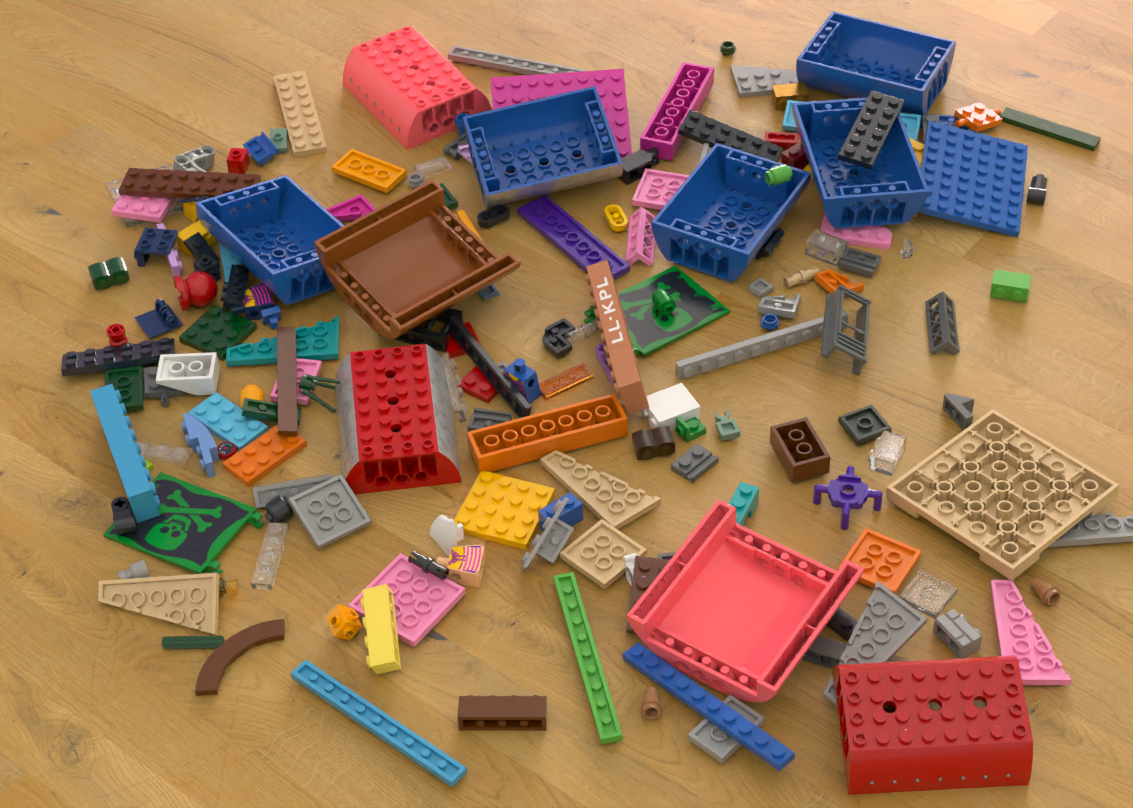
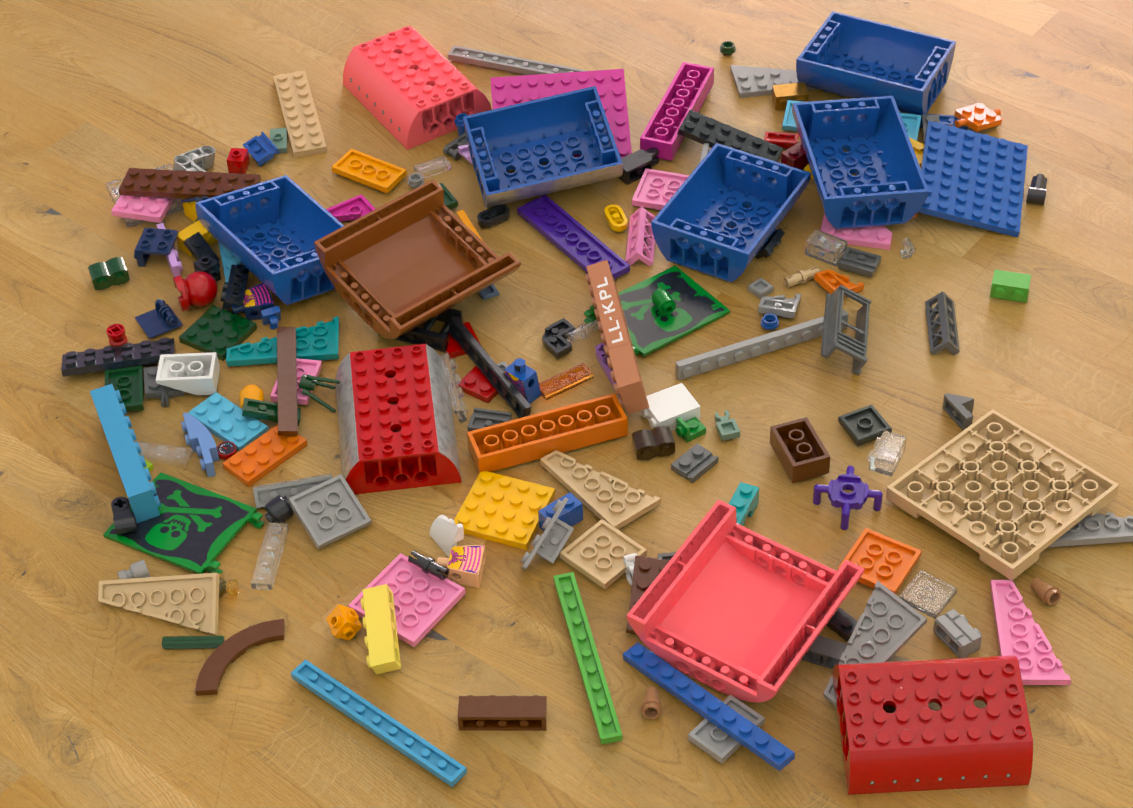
bright green brick [765,164,793,186] -> none
plate [838,90,904,170] -> none
tile [1000,107,1101,151] -> none

